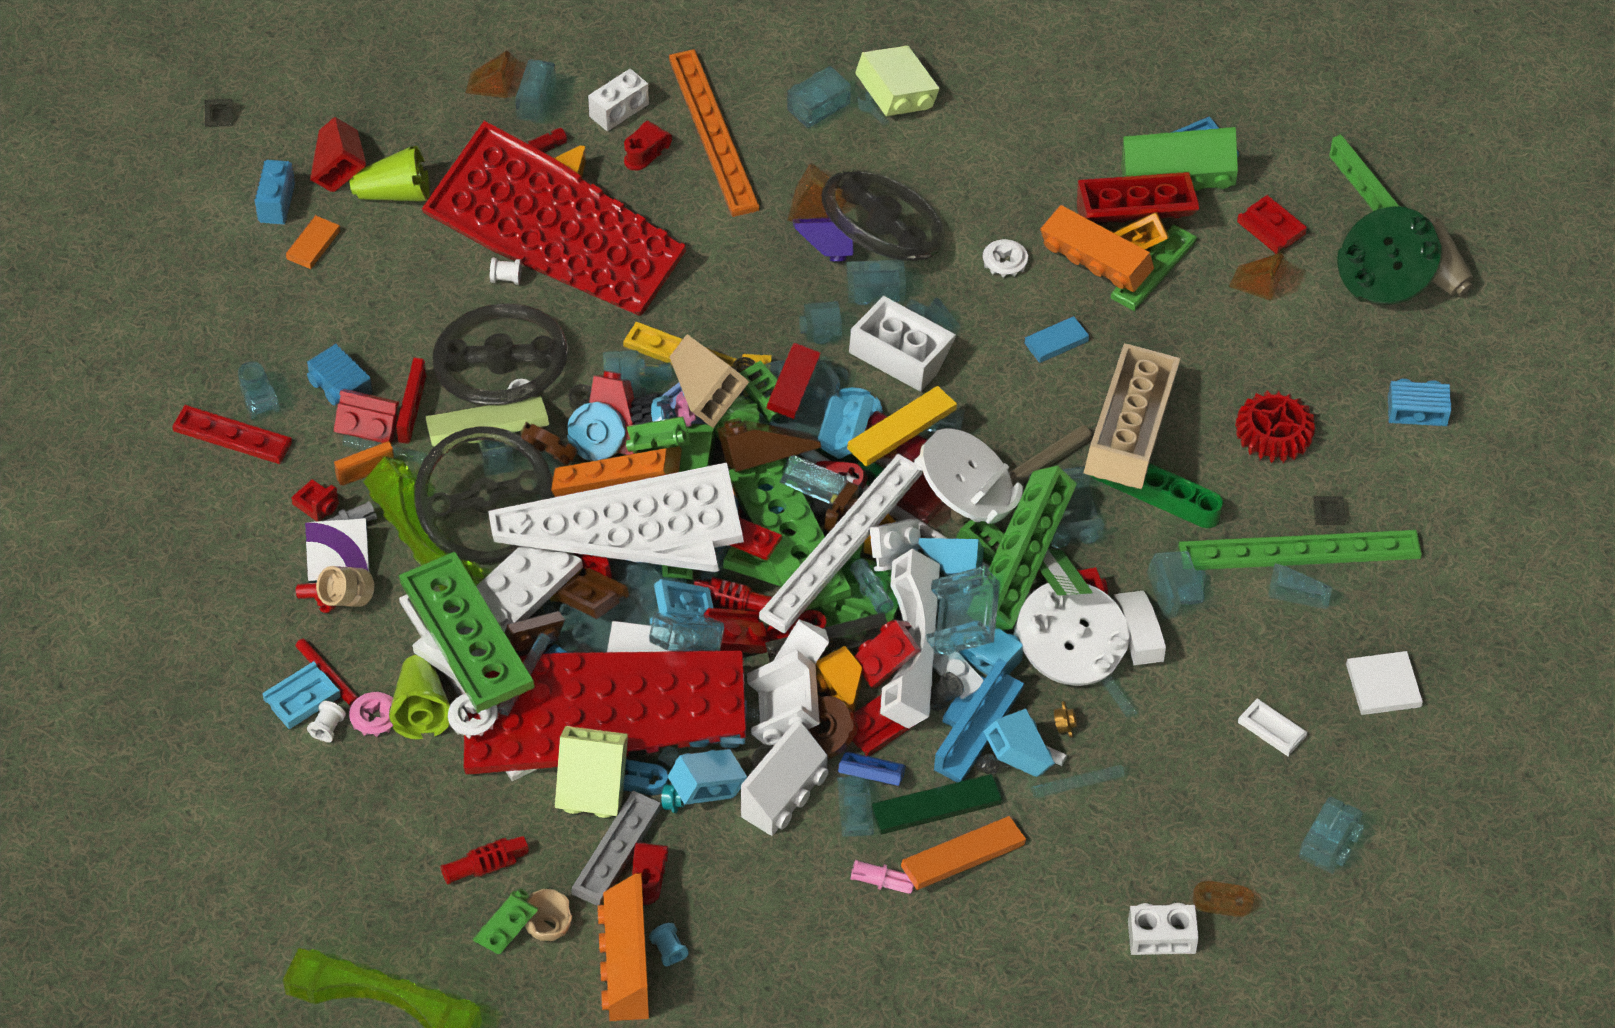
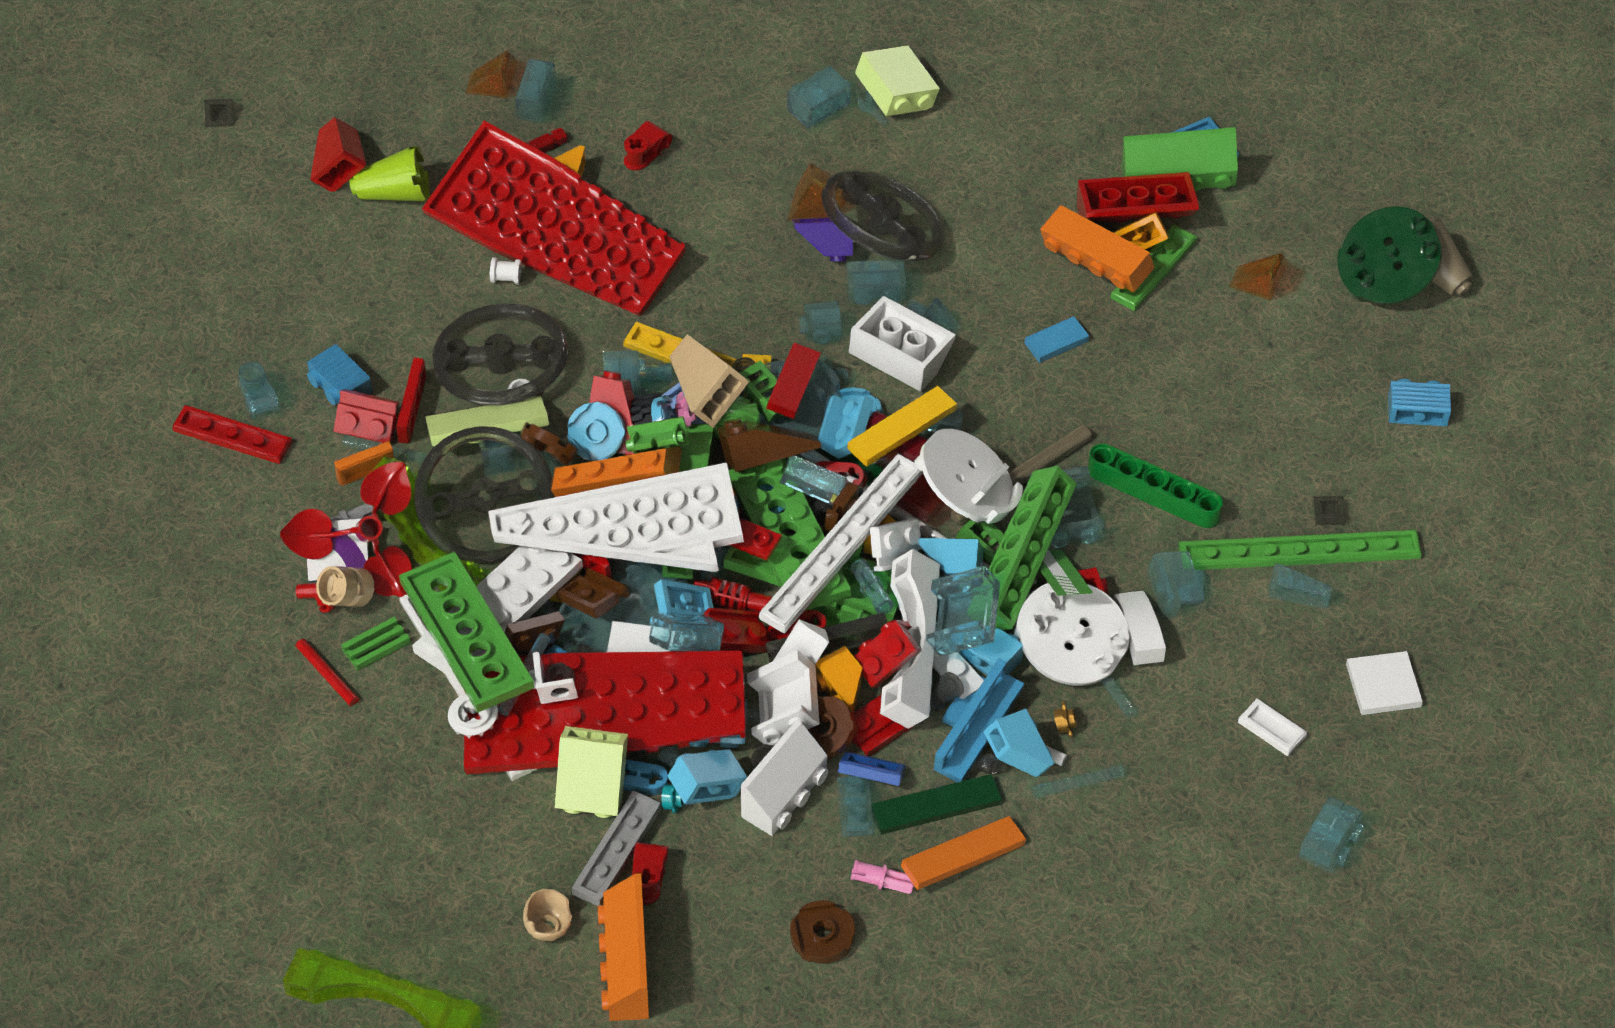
dark azure brick [254,160,295,224] -> none
medium azure plate [262,661,340,729] -> none
orange tile [286,215,340,269] -> none
red bracket [291,479,339,522] -> none
white bush [307,701,346,742] -> none
bright pink gear [349,692,393,737] -> none
lime cone [389,655,450,739] -> none
red hinge [440,836,529,885] -> none
bright green hinge [473,889,538,954] -> none
clear smoke bush [568,384,592,410] -> none
white brick [588,69,649,132] -> none
medium azure bush [649,923,689,966] -> none
orange tile [669,49,759,217] -> none
white gear [983,239,1028,278] -> none
tan brick [1084,343,1180,489] -> none
white brick [1128,903,1198,955] -> none
clear orange beam [1192,881,1254,917] -> none
red gear [1235,390,1315,464] -> none
red plate [1237,195,1307,255] -> none
bright green tile [1329,135,1399,211] -> none
none -> red plant [280,462,412,597]
none -> bright green tile [341,617,411,671]
none -> white bracket [529,652,578,704]
none -> clear smoke plate [544,663,575,694]
none -> reddish brown plate [790,900,855,963]

